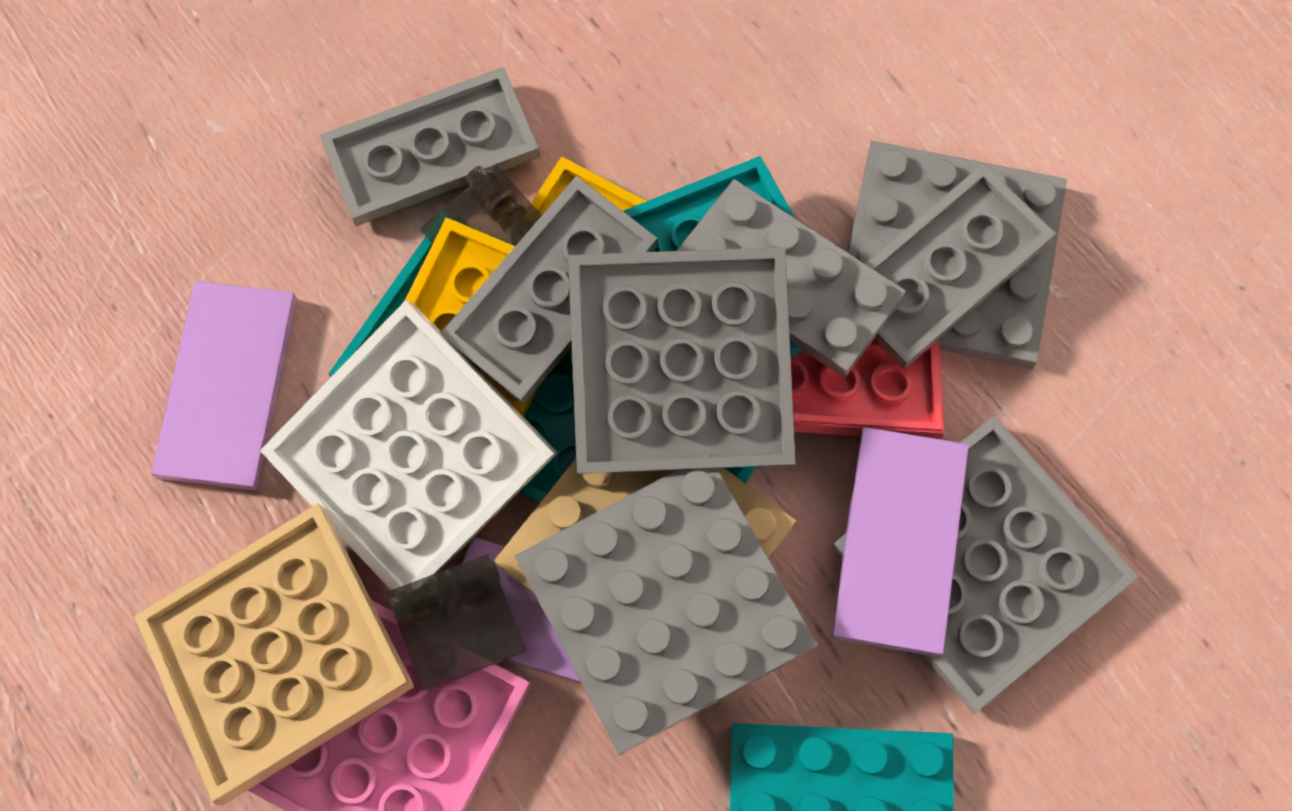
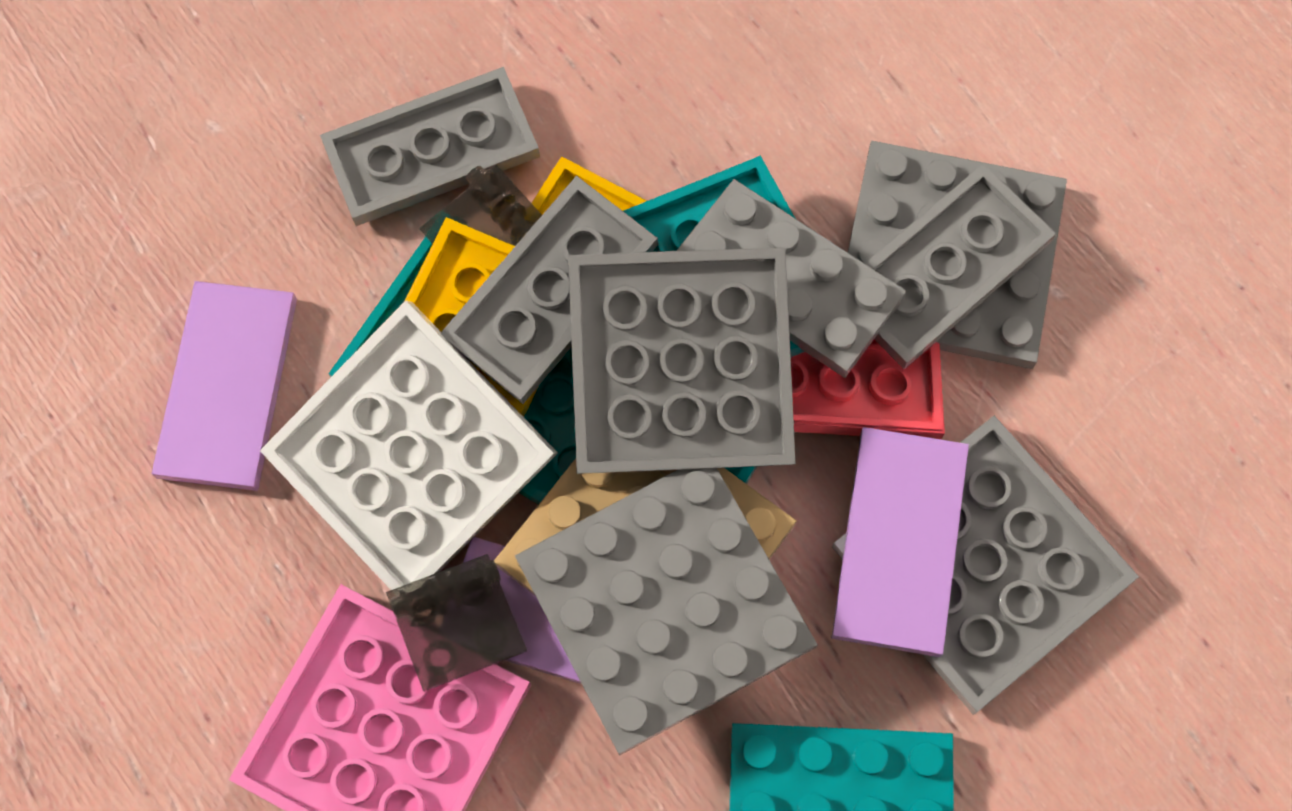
tan plate [134,503,414,806] -> none

